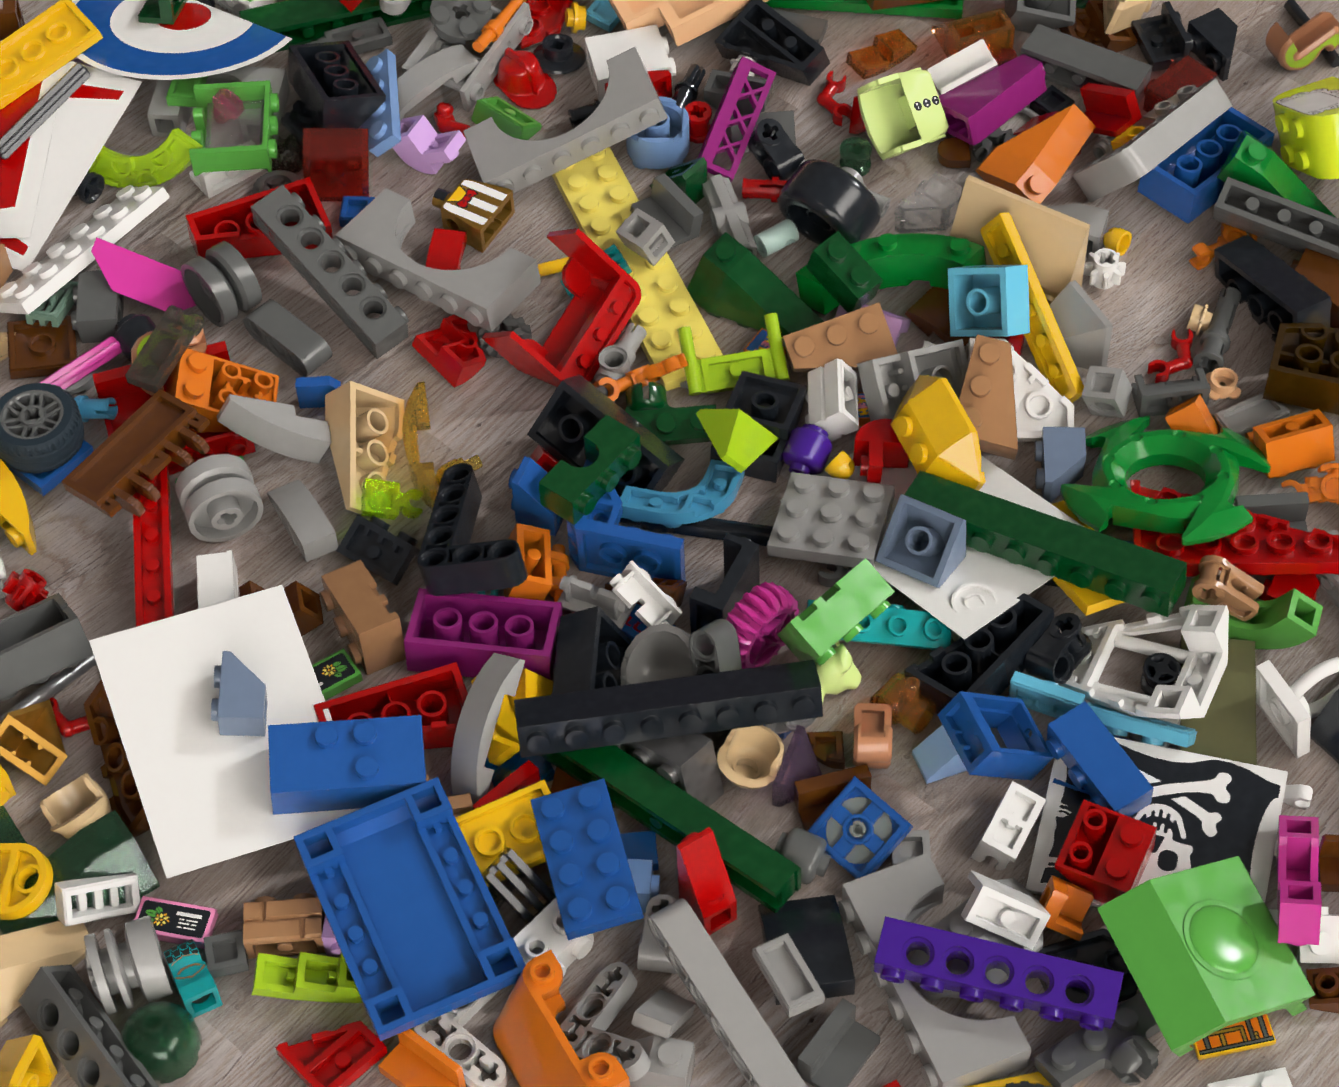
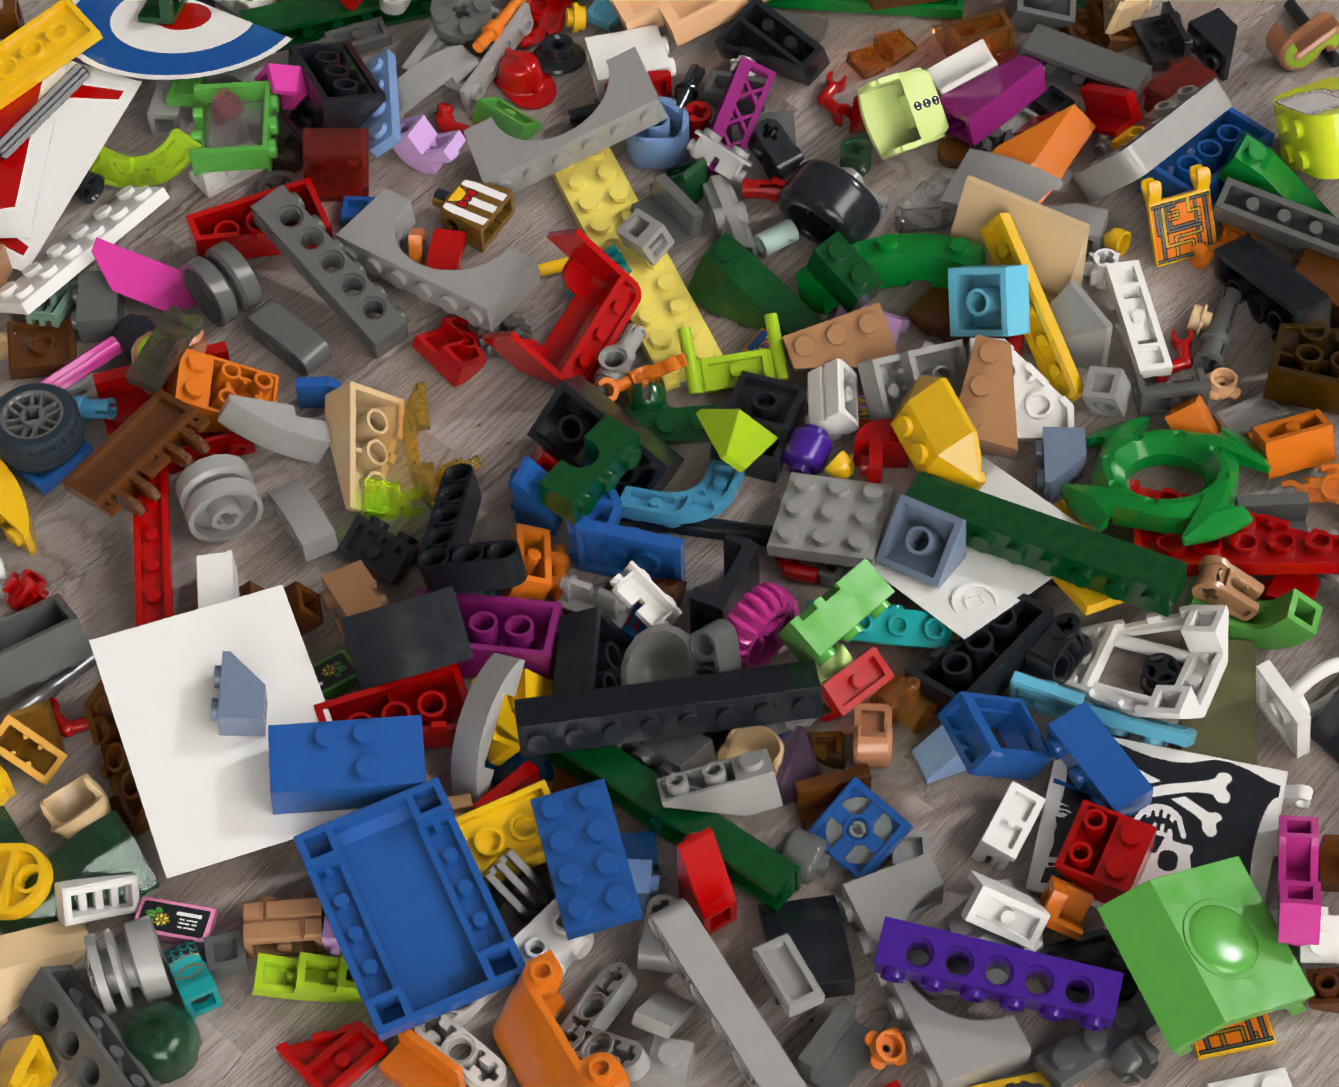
none -> dark pink panel [255,63,308,110]
none -> black slope [340,586,474,690]
none -> orange tile [408,228,426,265]
none -> light grey slope [656,748,783,816]
none -> light grey hinge [686,127,753,183]
none -> red arm [774,556,820,585]
none -> panel [820,646,895,723]
none -> orange plate [864,1027,907,1070]
none -> light grey slope [940,148,1063,210]
none -> white hinge [1104,260,1173,379]
none -> flag [1140,164,1217,267]

